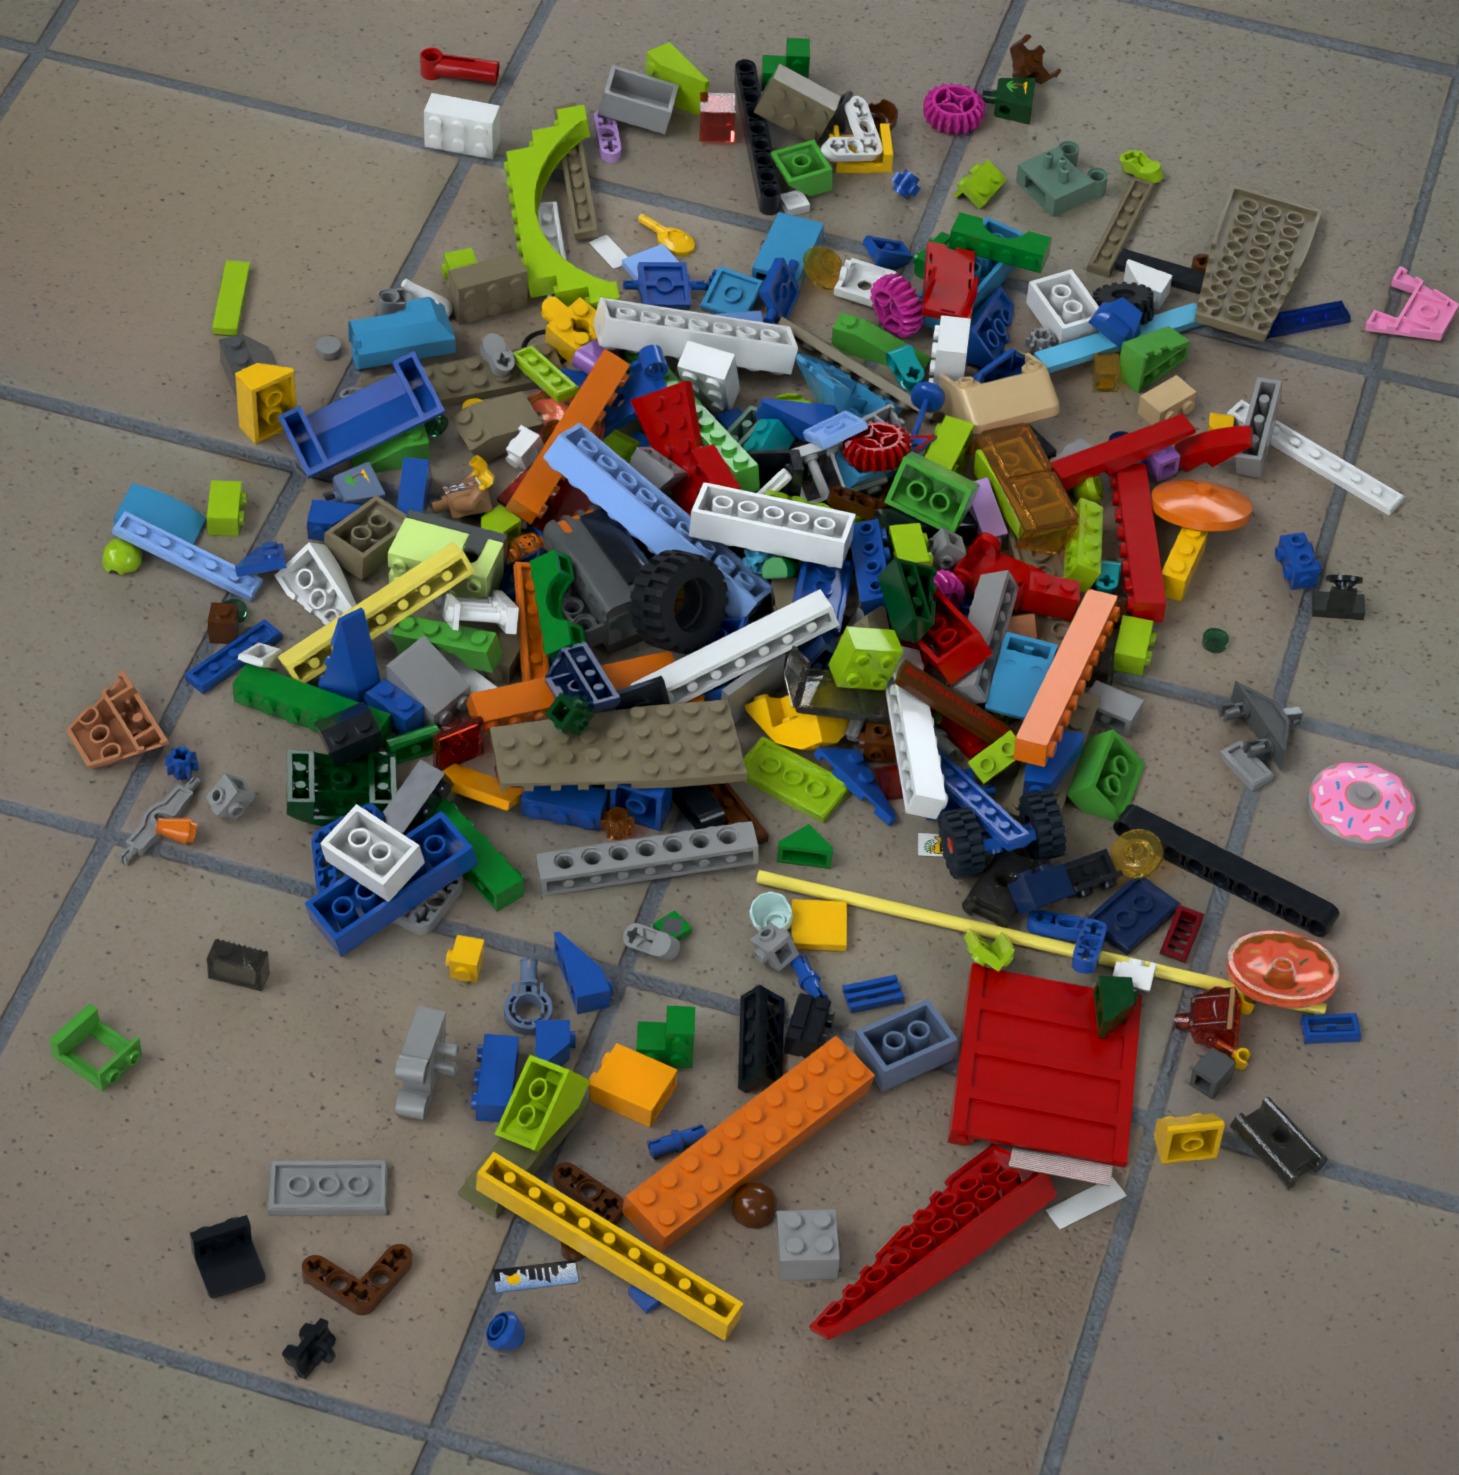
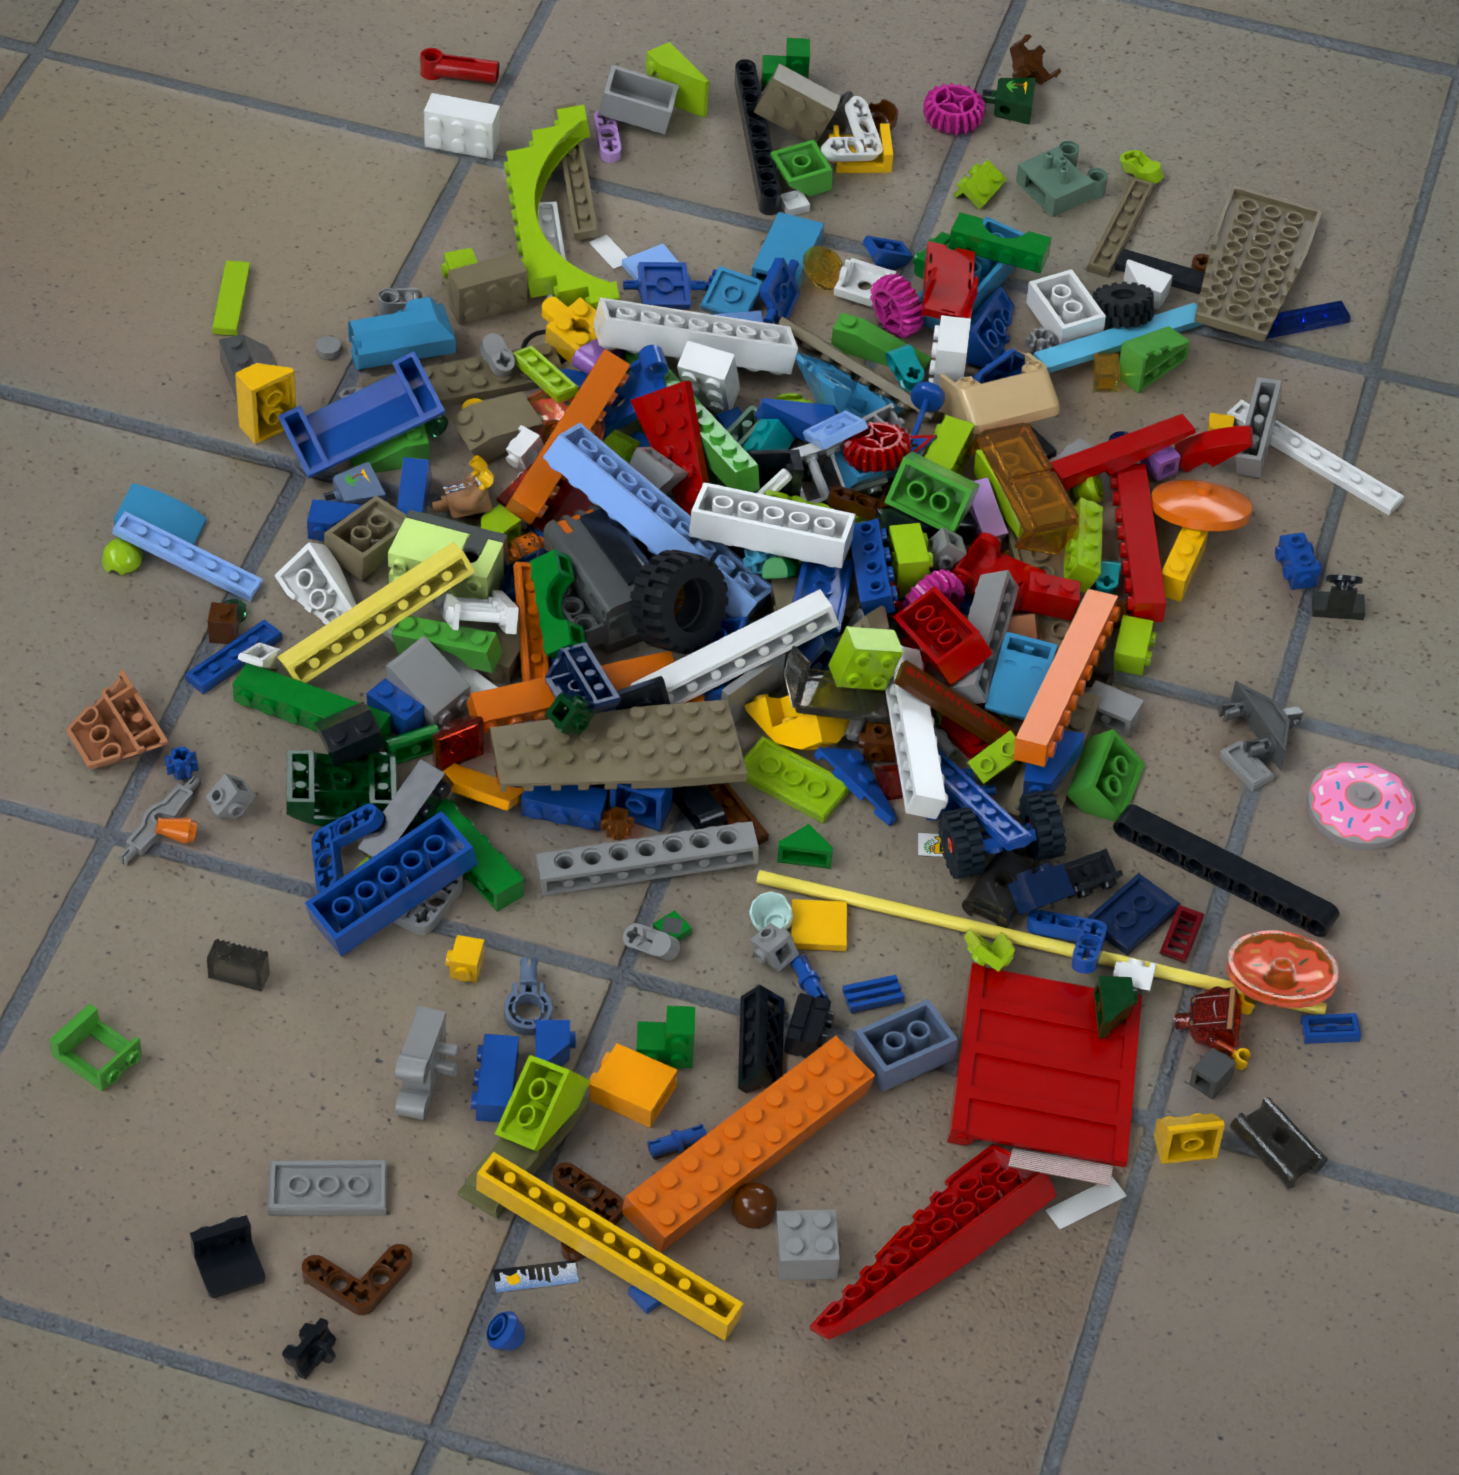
lime brick [207,480,247,536] -> none
blue wing [235,542,287,577] -> none
blue wedge [318,608,381,705] -> none
white brick [320,804,425,902] -> none
white piece [401,279,453,317] -> none
blue slope [554,931,614,1014] -> none
yellow piece [638,214,695,256] -> none
red brick [688,444,741,490] -> none
clear red head [699,92,736,142] -> none
dark green wedge [878,557,937,643] -> none
blue gear [891,169,921,199] -> none
blue slope [1088,297,1143,349] -> none
clear yellow piece [1110,829,1164,879] -> none
tan brick [1138,375,1197,425] -> none
clear green tile [1202,628,1229,653] -> none
bright pink wing [1365,266,1459,341] -> none

